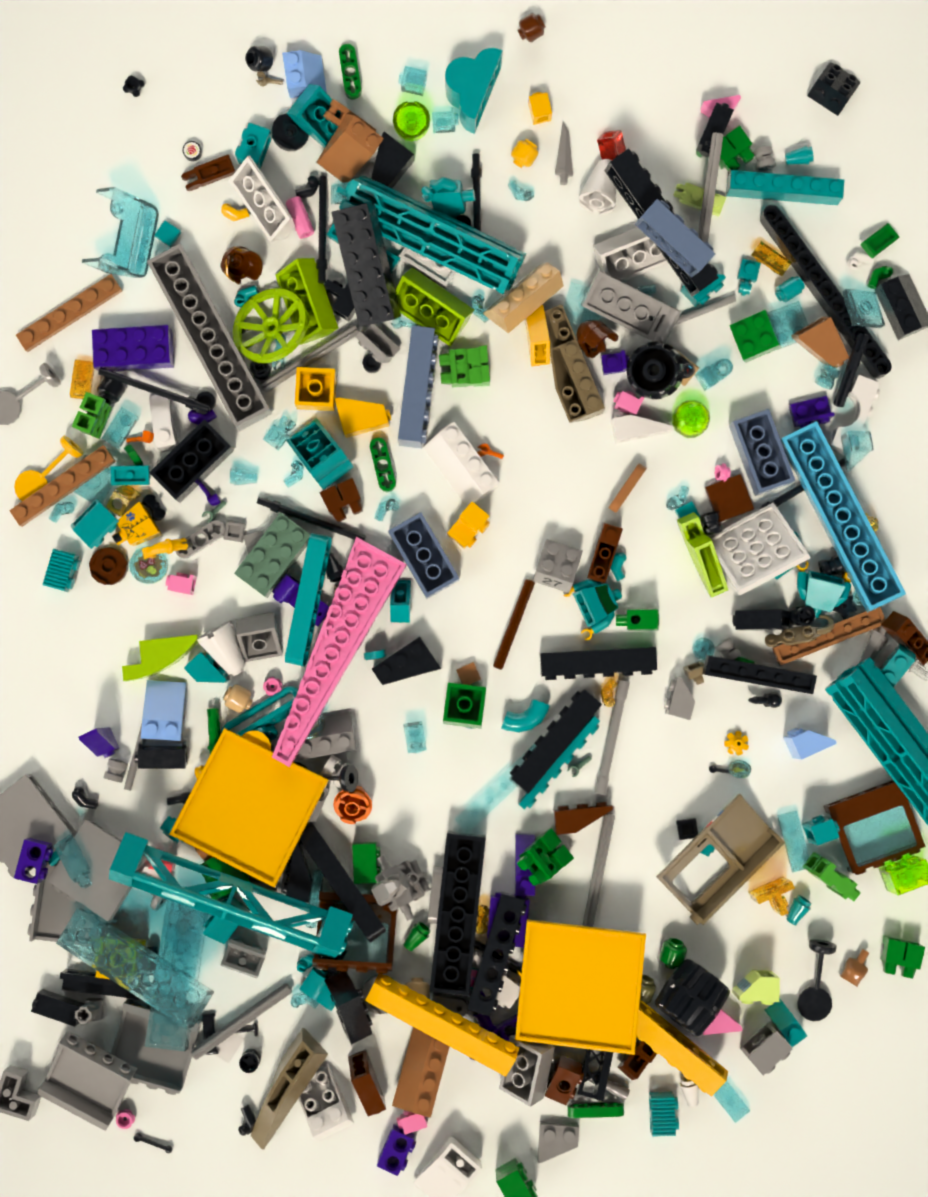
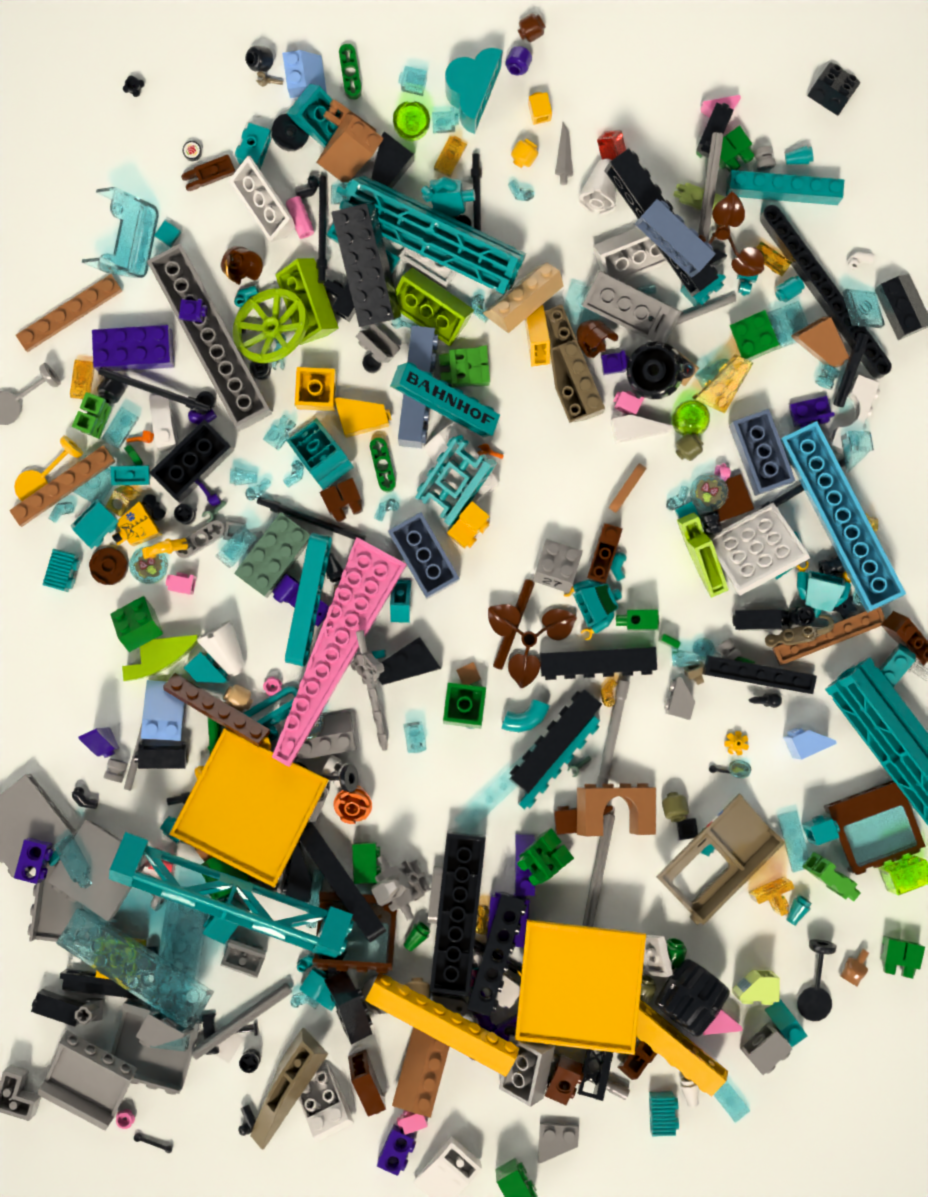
yellow arm [221,203,249,221] -> none
light grey slope [236,612,283,662] -> none
light grey axle [260,325,359,392] -> none
green beam [567,1102,624,1118] -> none
light grey bar [859,626,889,662] -> none
green tile [860,223,900,259] -> none
green arm [867,266,893,289] -> none
none -> green brick [110,596,163,652]
none -> light grey slope [136,1009,194,1048]
none -> reddish brown plate [163,673,270,747]
none -> black wheel [174,504,196,525]
none -> dark purple bracket [179,299,208,322]
none -> clear light blue slope [215,525,257,568]
none -> clear light blue arm [245,478,272,501]
none -> light grey bar [350,630,388,751]
none -> teal brick [390,362,500,437]
none -> teal fence [415,435,497,526]
none -> clear yellow plate [434,136,467,178]
none -> reddish brown plant [488,604,577,688]
none -> dark purple head [505,46,532,76]
none -> medium nougat arch [577,783,656,837]
none -> white plate [643,935,673,977]
none -> green tile [658,634,681,650]
none -> olive head [662,792,689,822]
none -> clear light blue cone [672,649,700,668]
none -> olive head [675,433,704,461]
none -> clear light blue tile [690,474,728,511]
none -> clear yellow wing [692,354,754,414]
none -> reddish brown plant [698,191,764,277]
none -> black slope [708,248,727,266]

